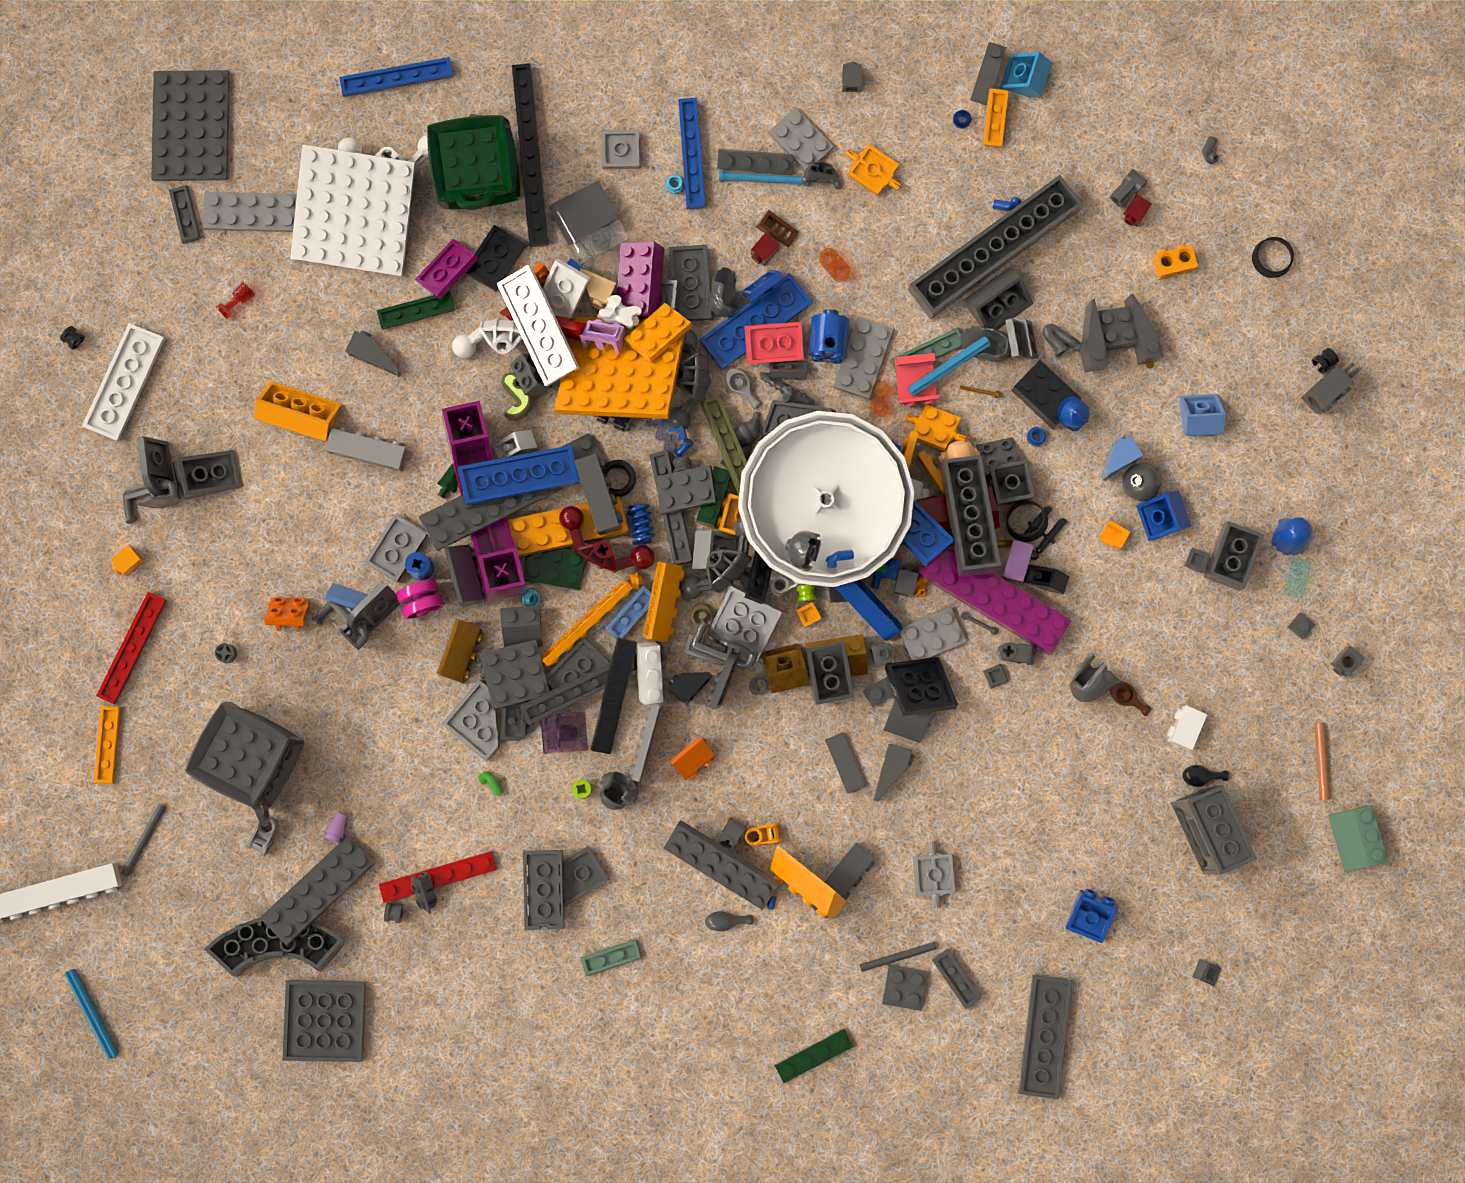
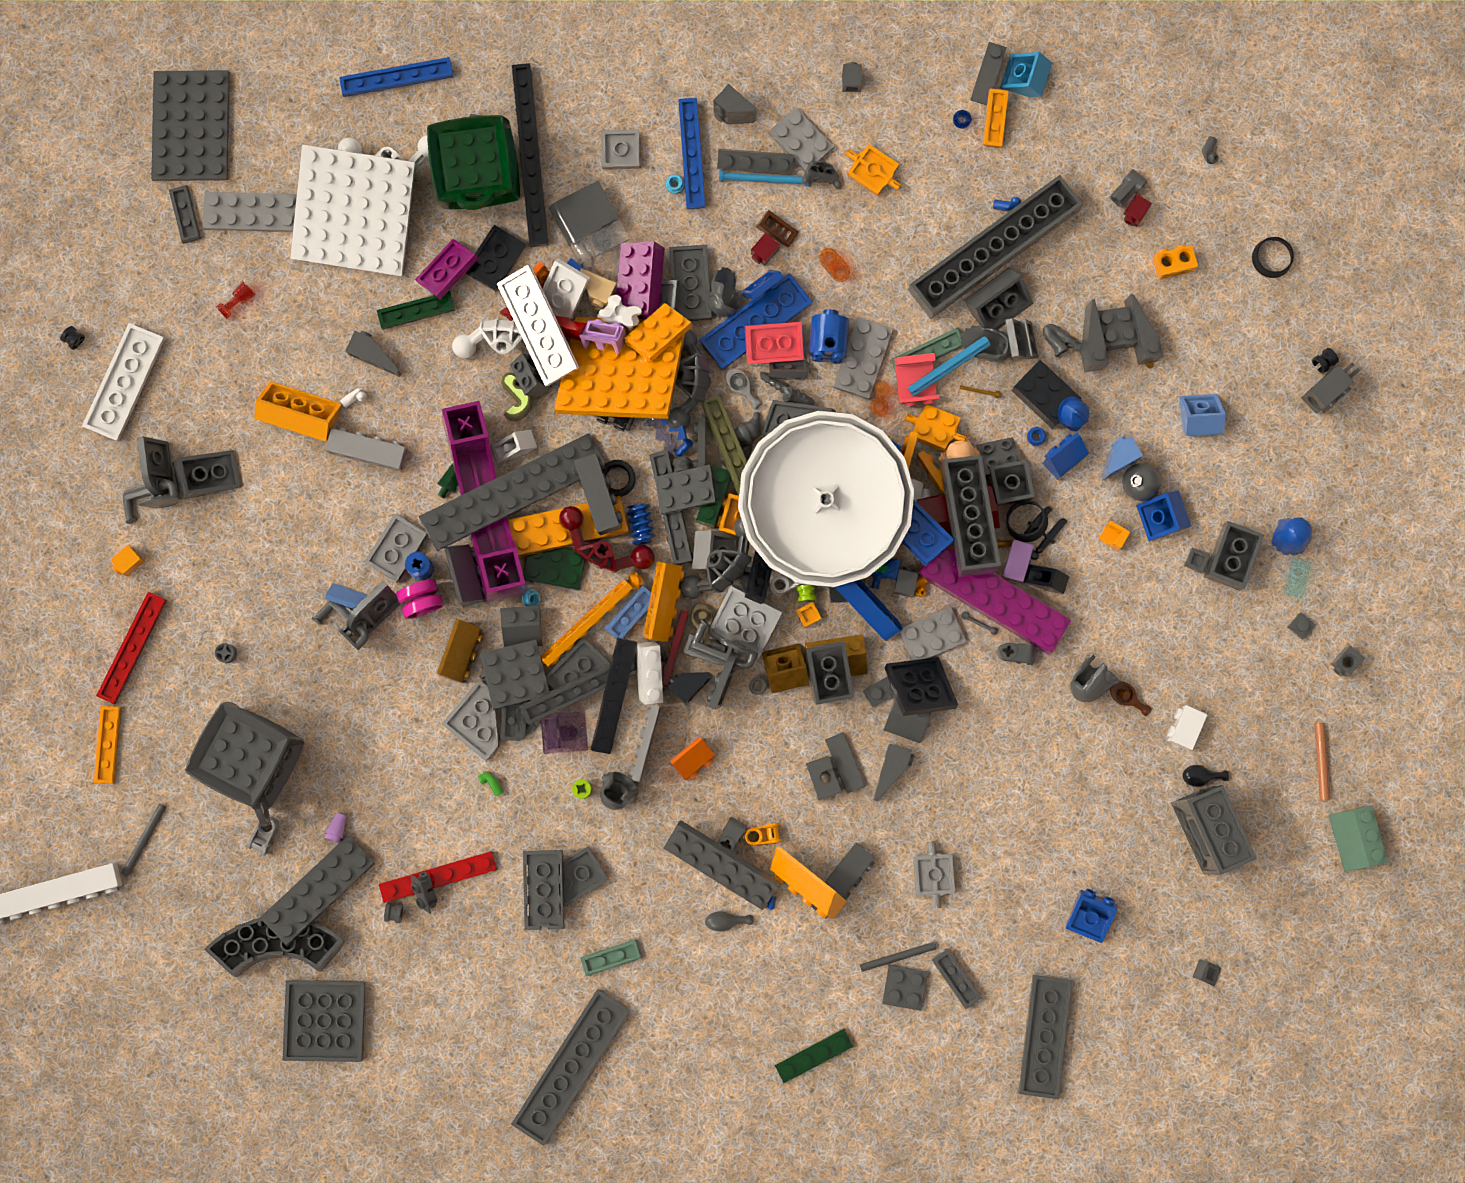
dark azure axle [65,969,118,1059] -> none
orange plate [264,597,310,632] -> none
blue plate [458,445,580,505] -> none
dark grey cylinder [785,531,821,571] -> none
blue arm [825,550,854,568] -> none
dark grey brick [870,642,894,667] -> none
dark grey tile [983,664,1008,689] -> none
none -> white arm [340,388,367,408]
none -> dark grey plate [511,989,630,1146]
none -> dark red tile [662,610,689,687]
none -> dark grey plate [694,417,706,468]
none -> dark grey slope [713,84,757,124]
none -> dark grey brick [806,756,843,800]
none -> blue slope [1043,432,1089,480]

